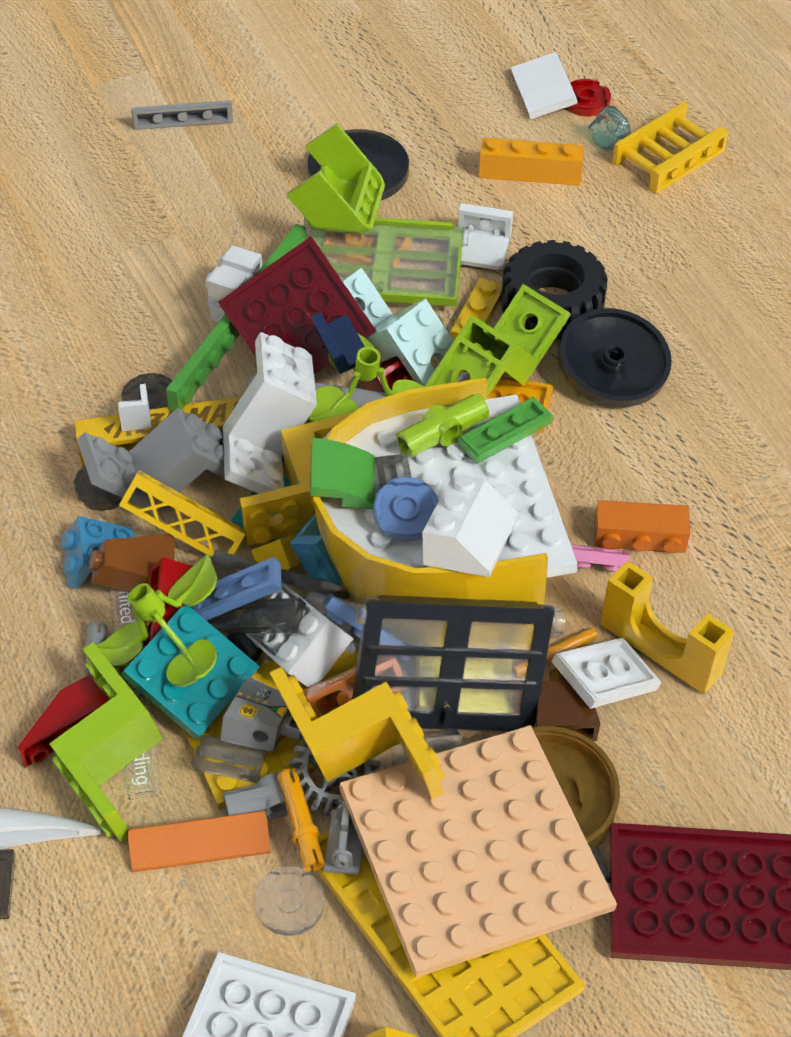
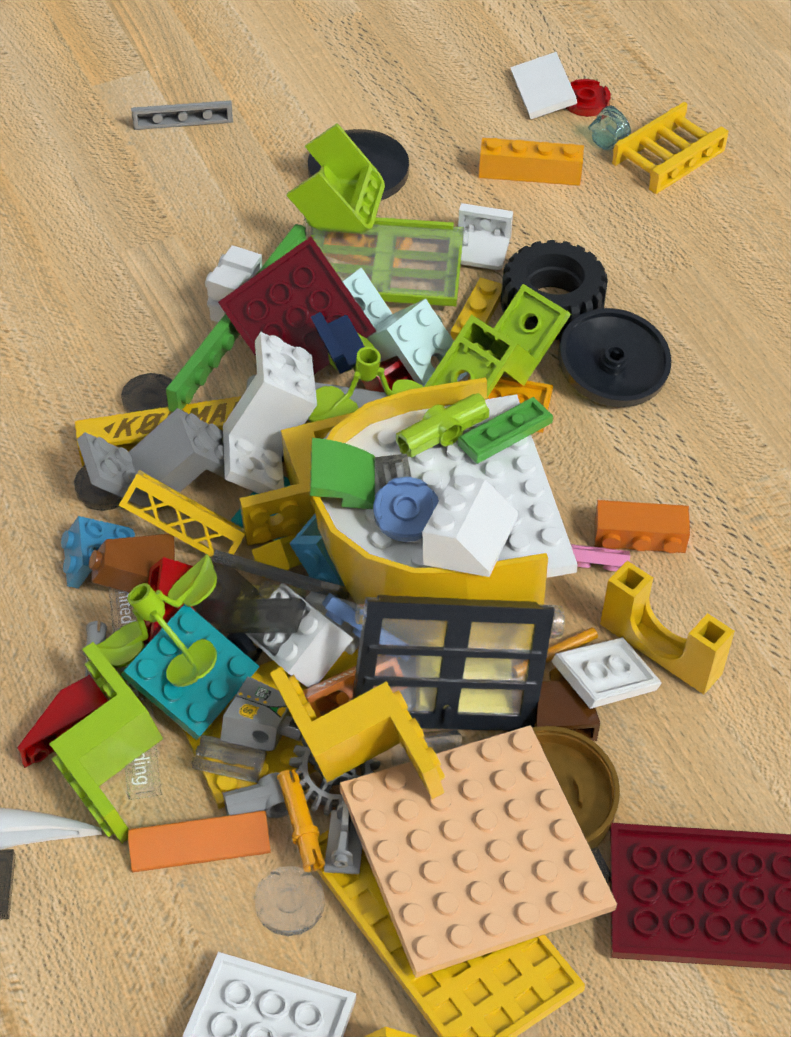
white panel [118,384,152,431] -> none
medium blue plate [193,557,282,620] -> none

